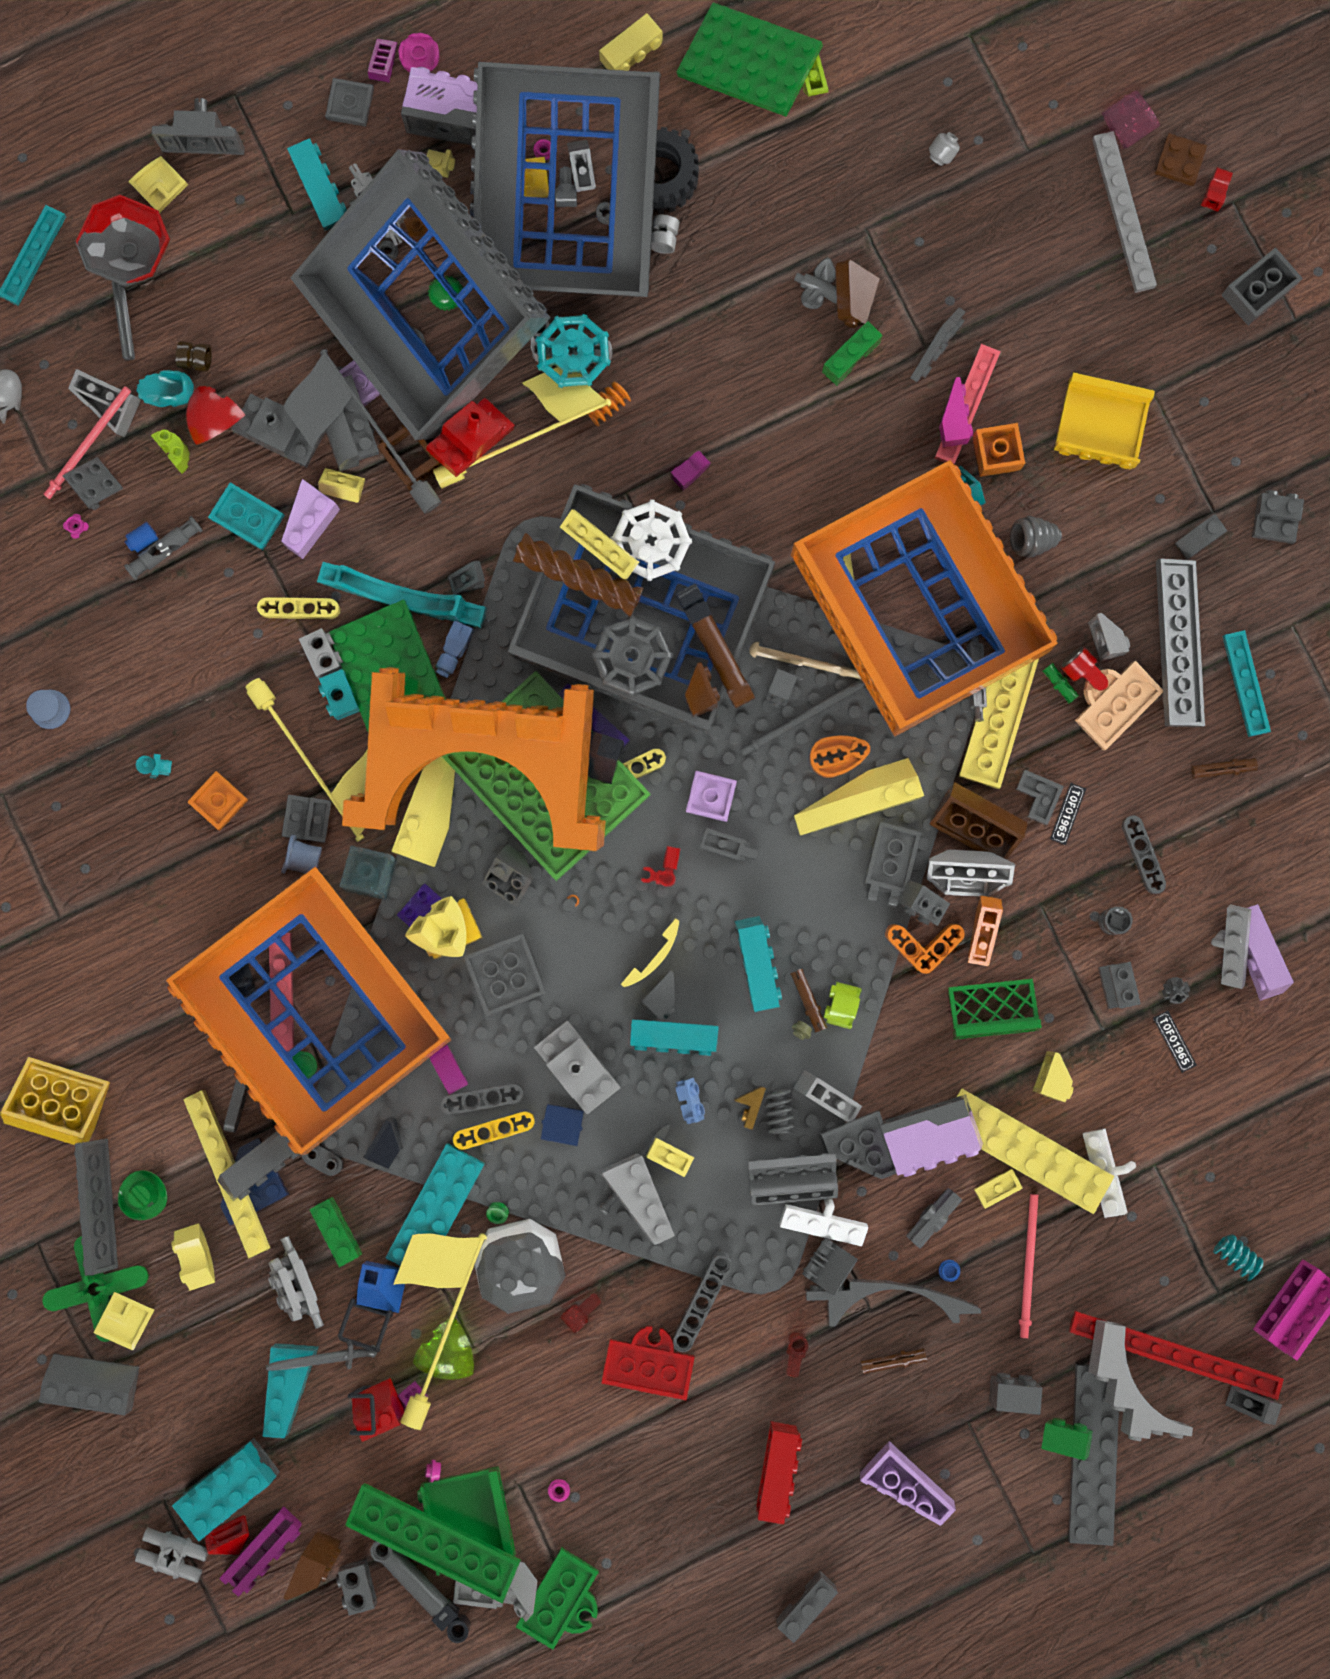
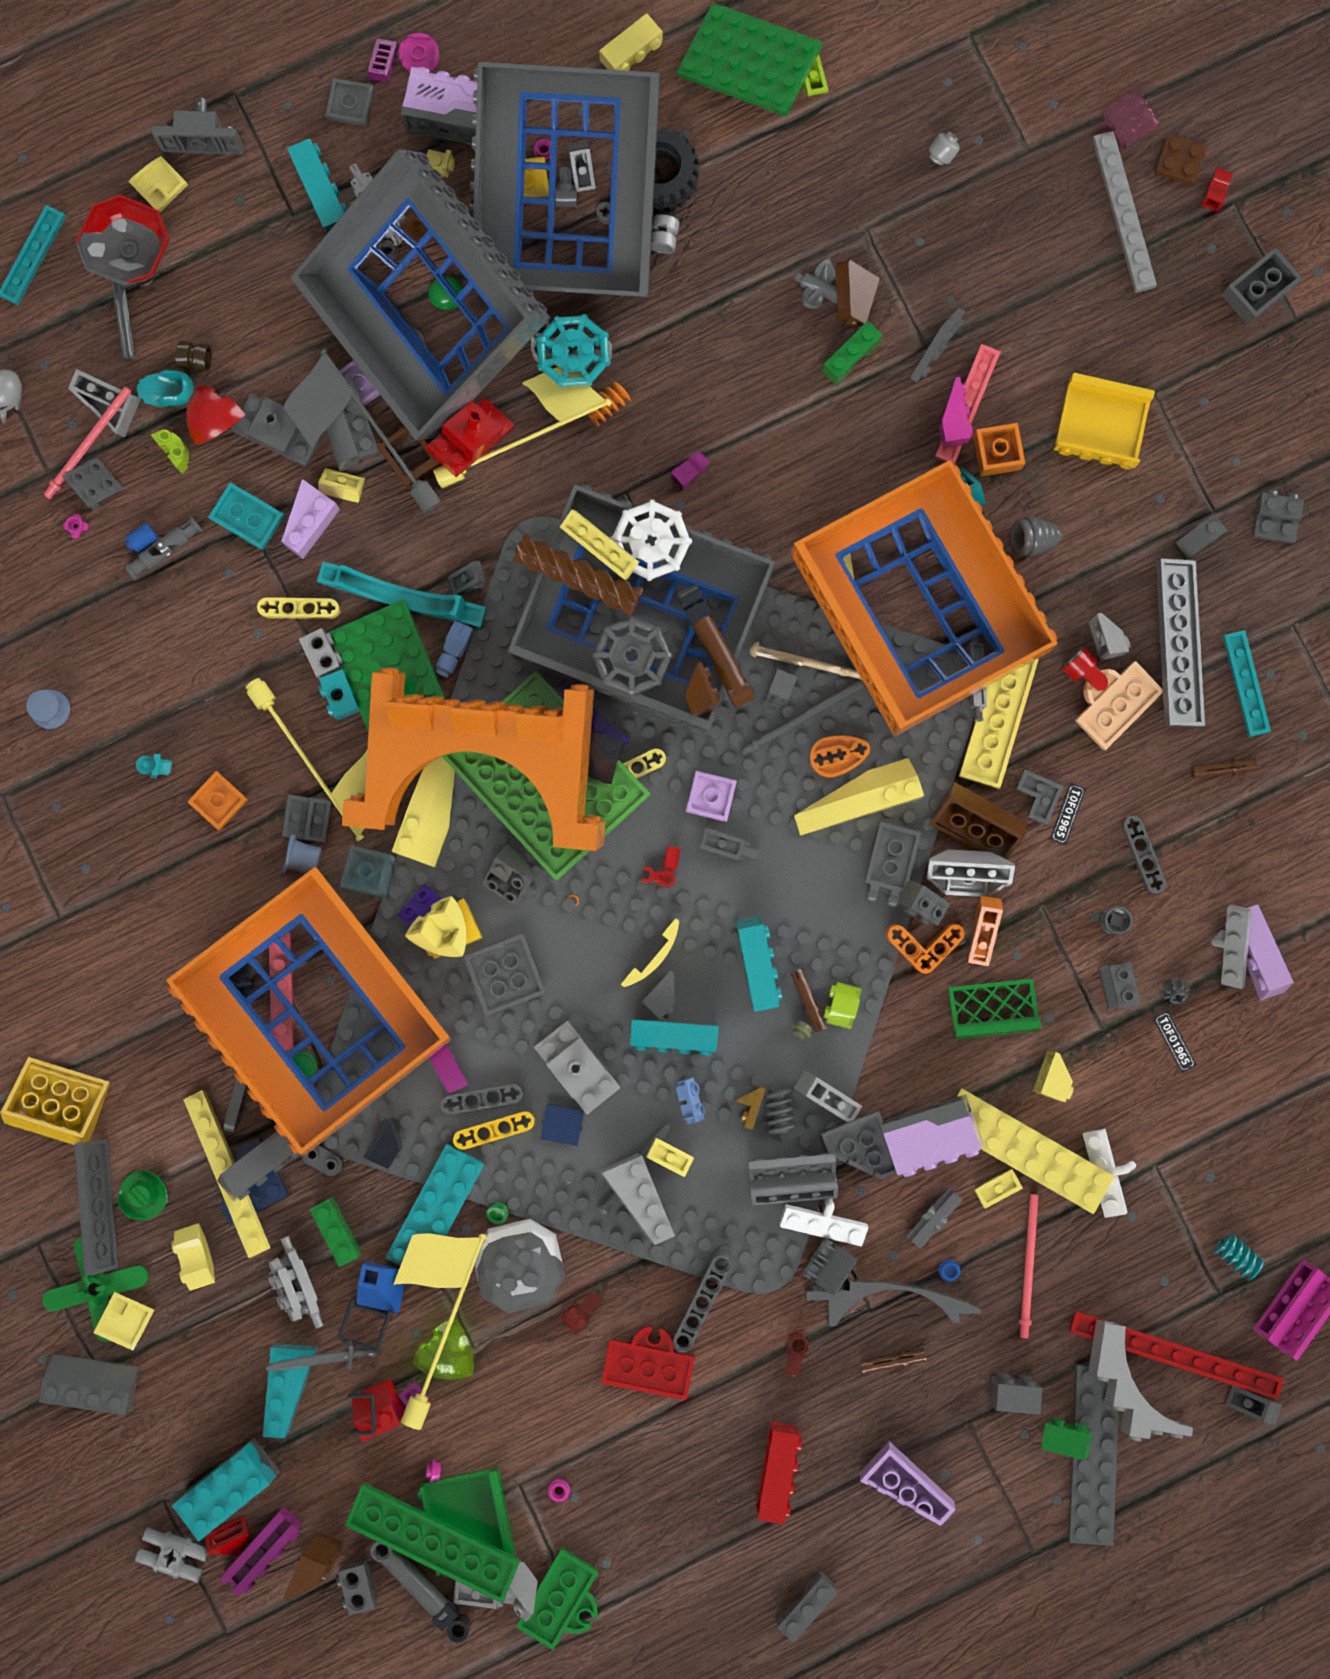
green pin [1042,663,1079,704] -> none

